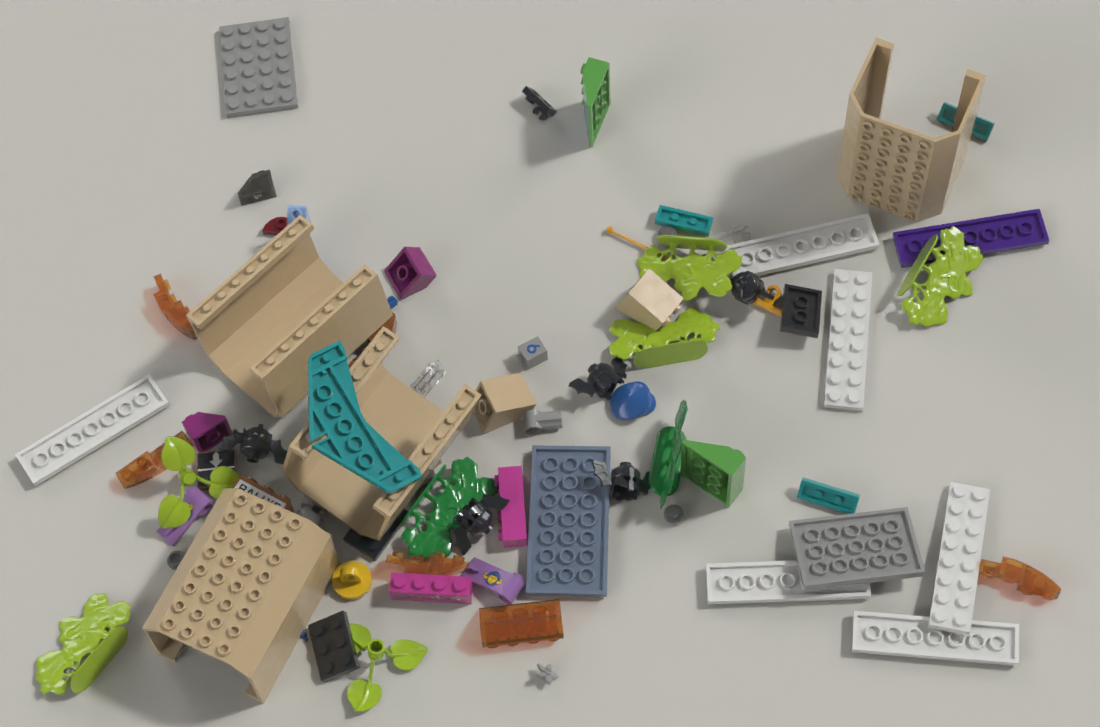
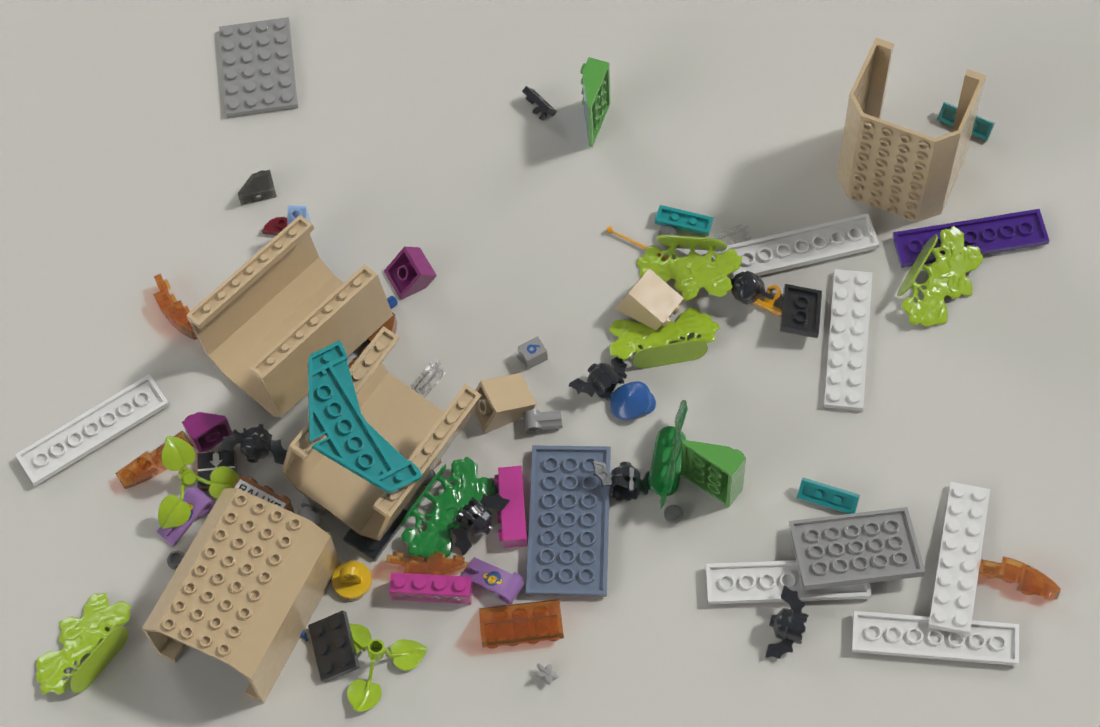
none -> black helmet [765,586,809,659]

